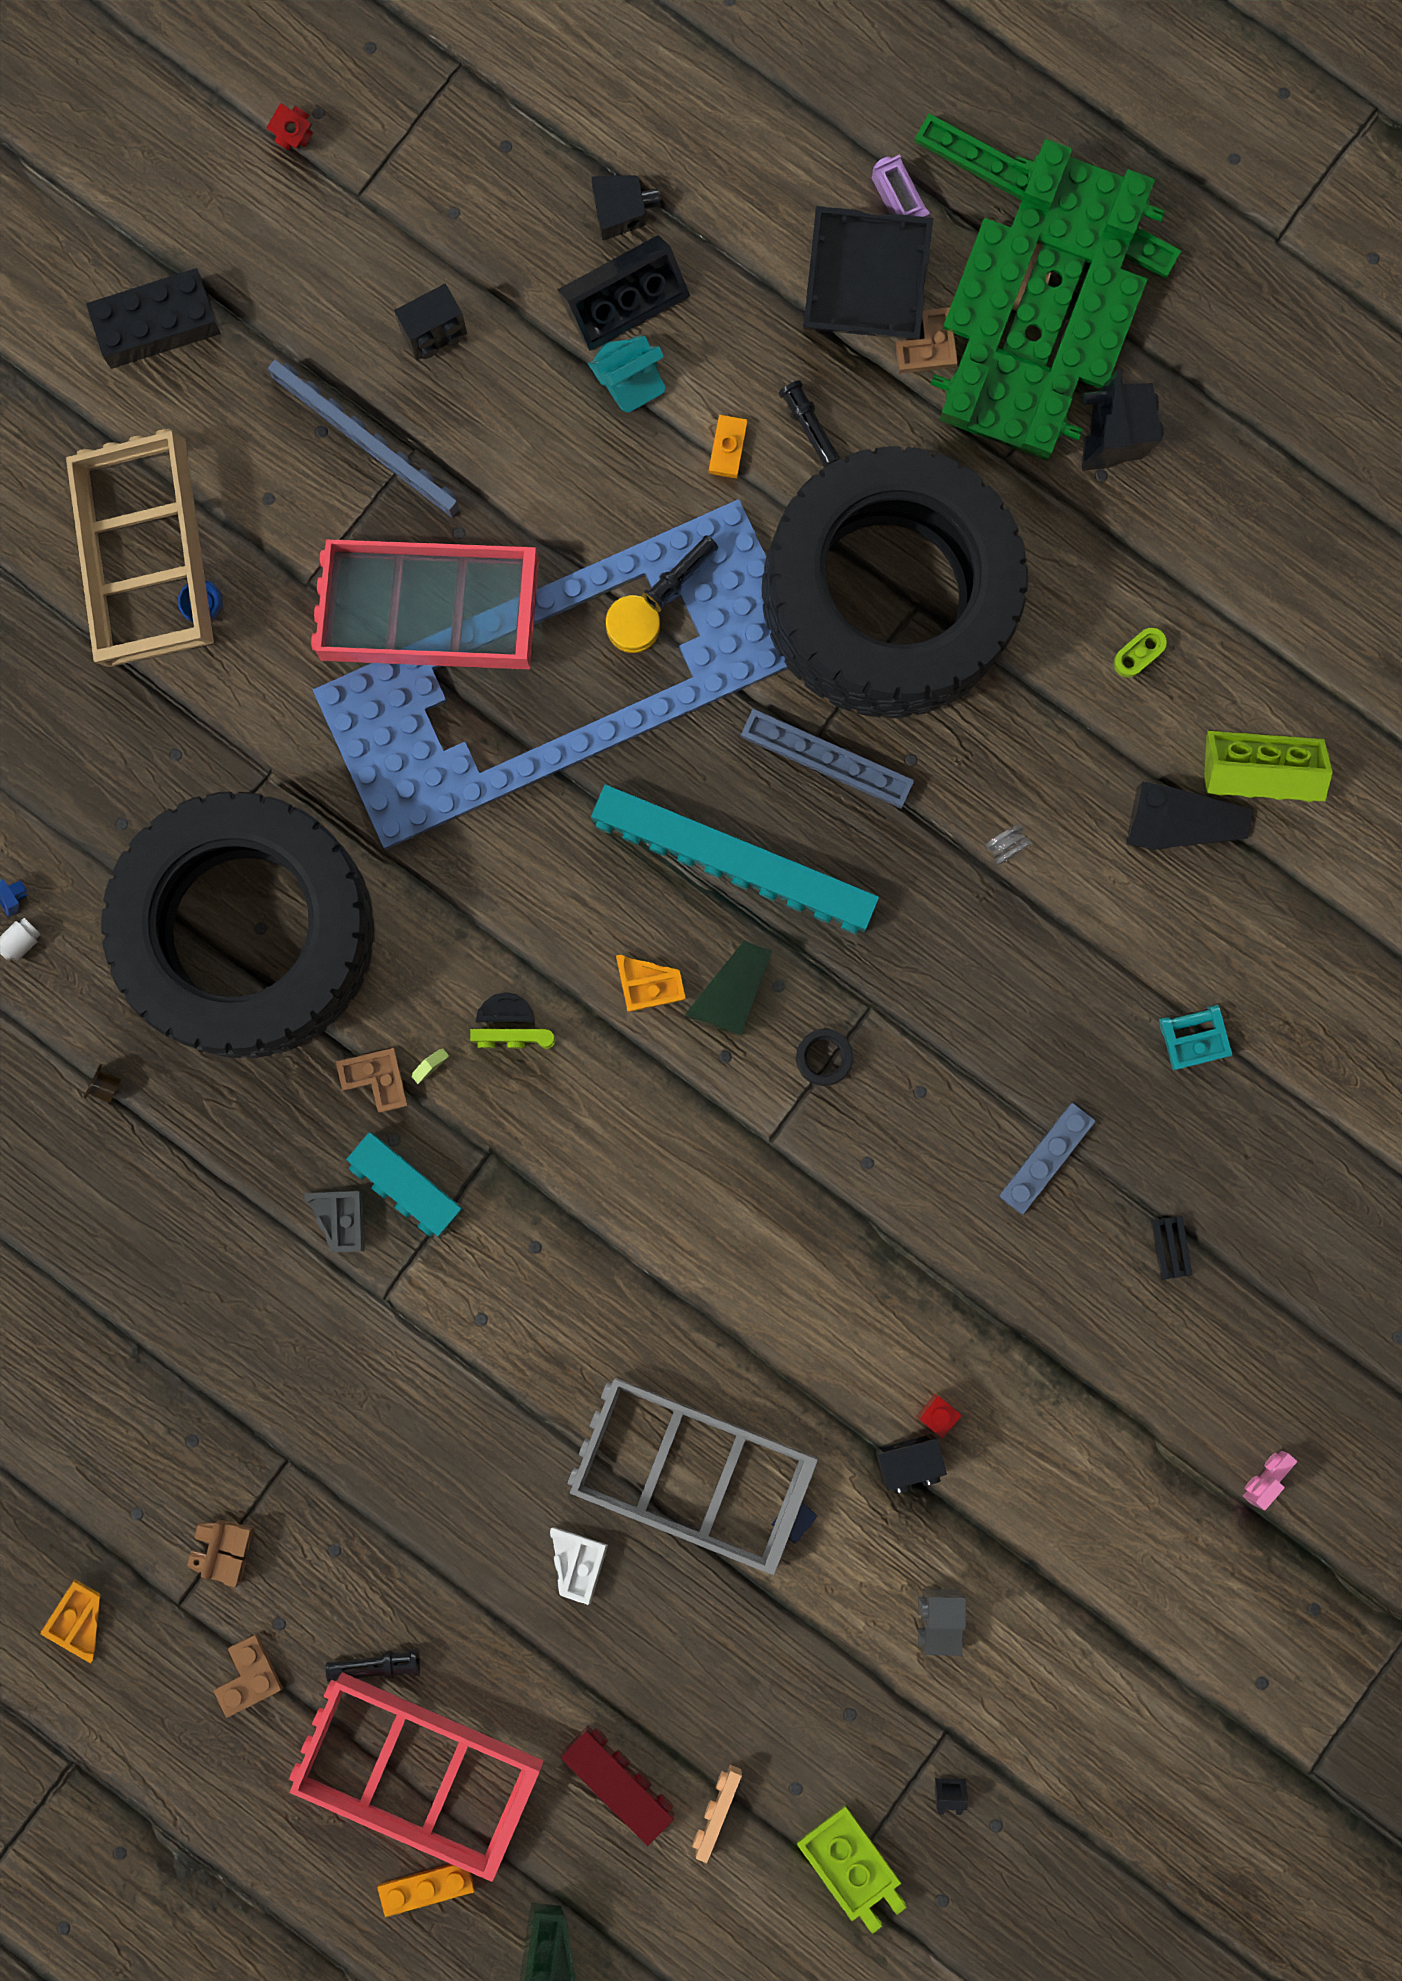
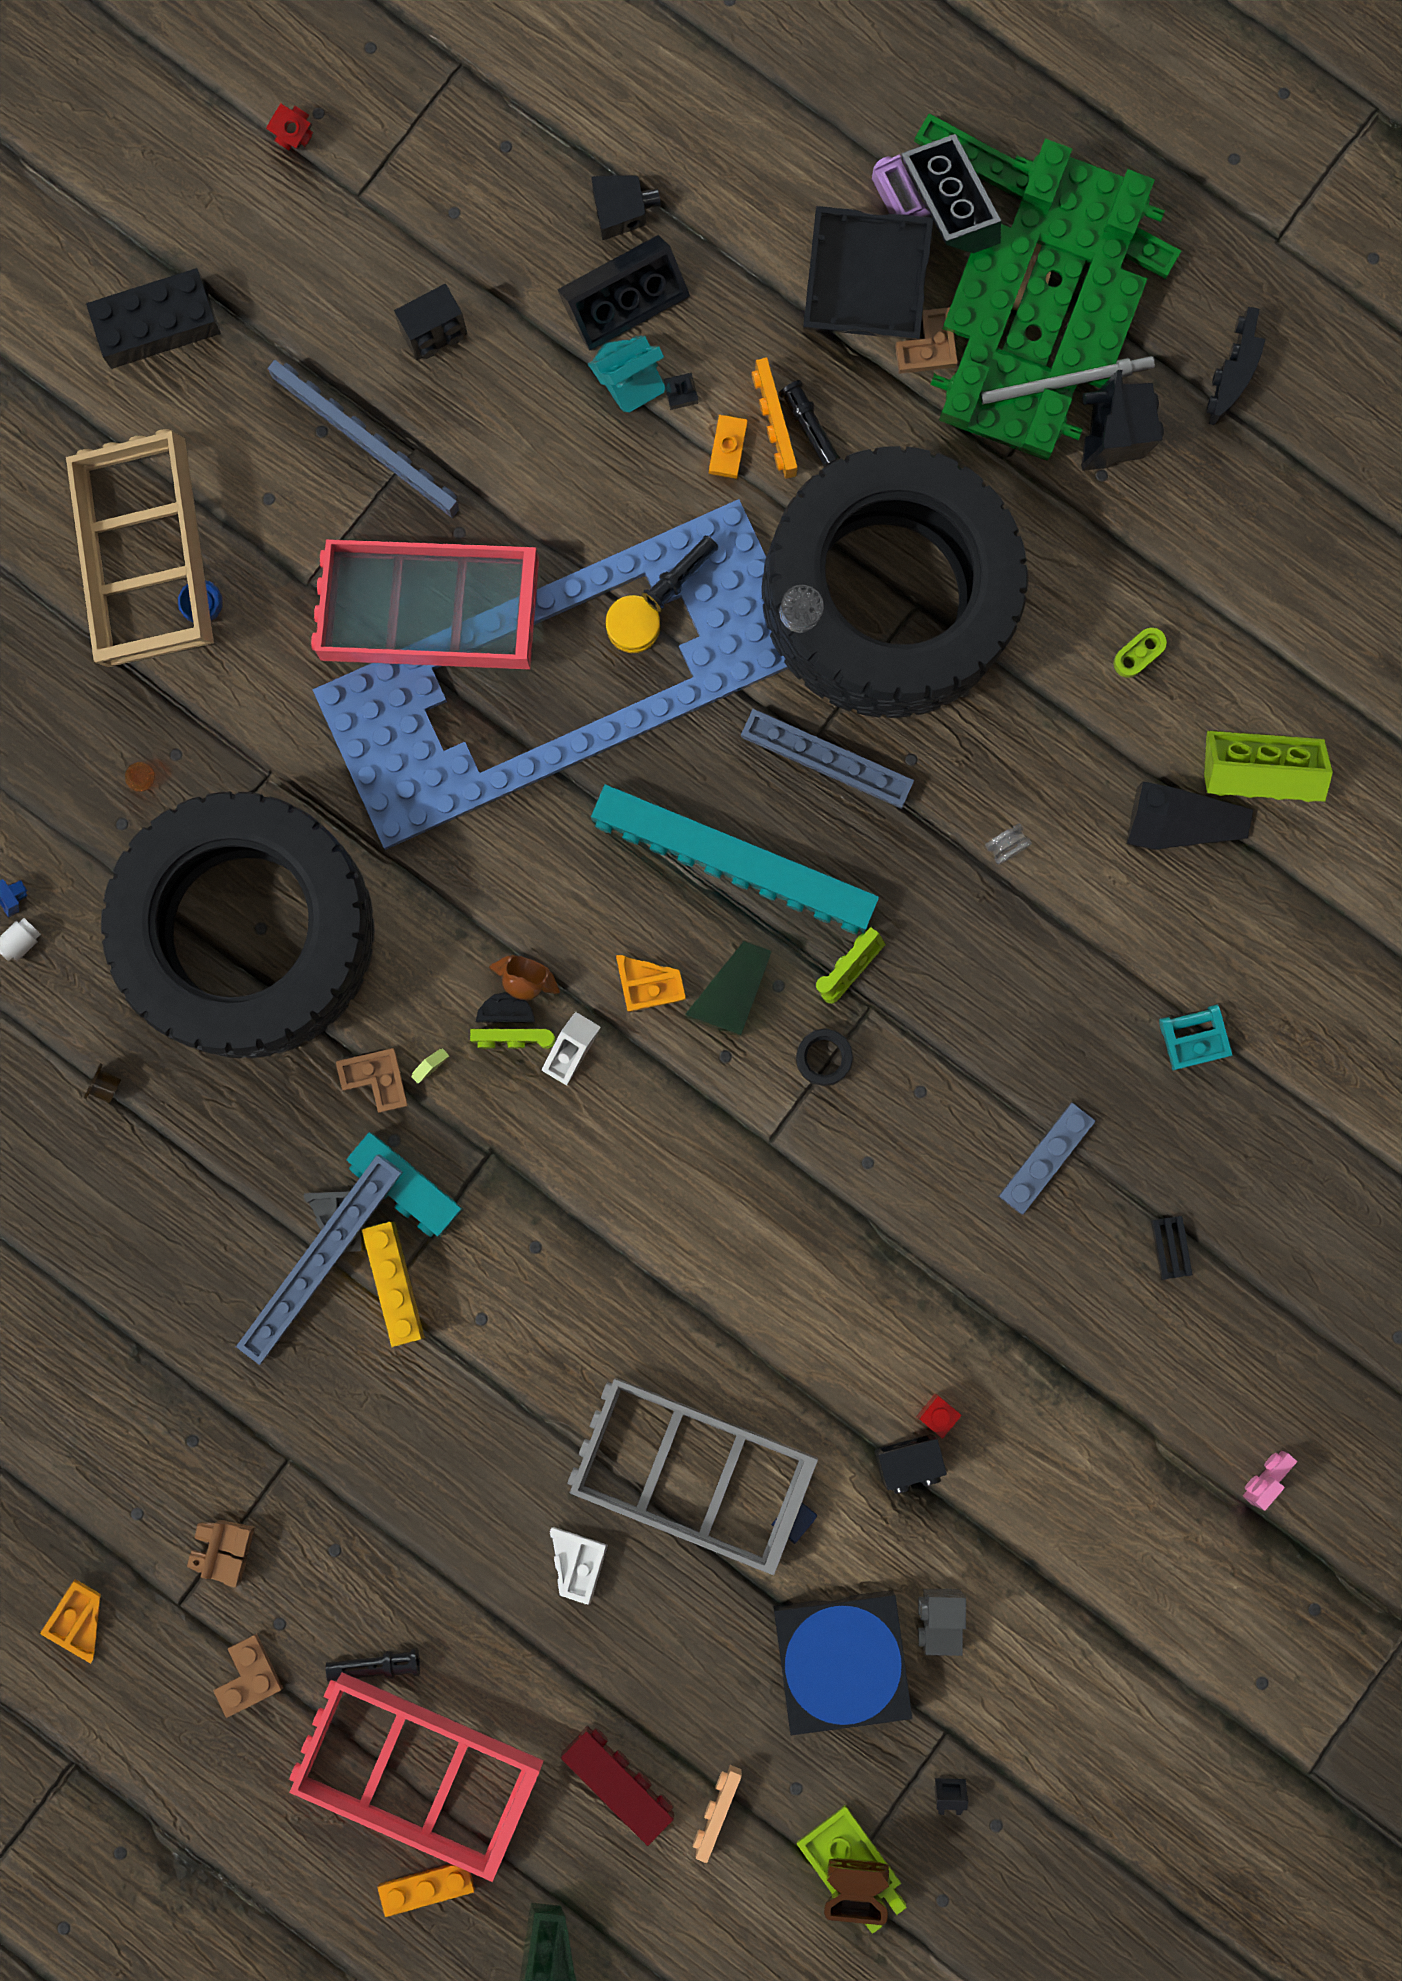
none -> clear orange plate [125,762,155,792]
none -> sand blue plate [236,1154,403,1365]
none -> yellow brick [361,1222,425,1347]
none -> dark orange piece [489,955,560,1000]
none -> white slope [542,1012,601,1086]
none -> black tile [663,372,698,410]
none -> light orange plate [751,357,797,479]
none -> blue tile [773,1590,912,1736]
none -> wheel [779,585,824,633]
none -> lime plate [816,927,886,1004]
none -> reddish brown piece [824,1858,889,1925]
none -> black slope [901,134,1001,254]
none -> light grey bar [980,356,1155,405]
none -> black slope [1206,306,1265,425]

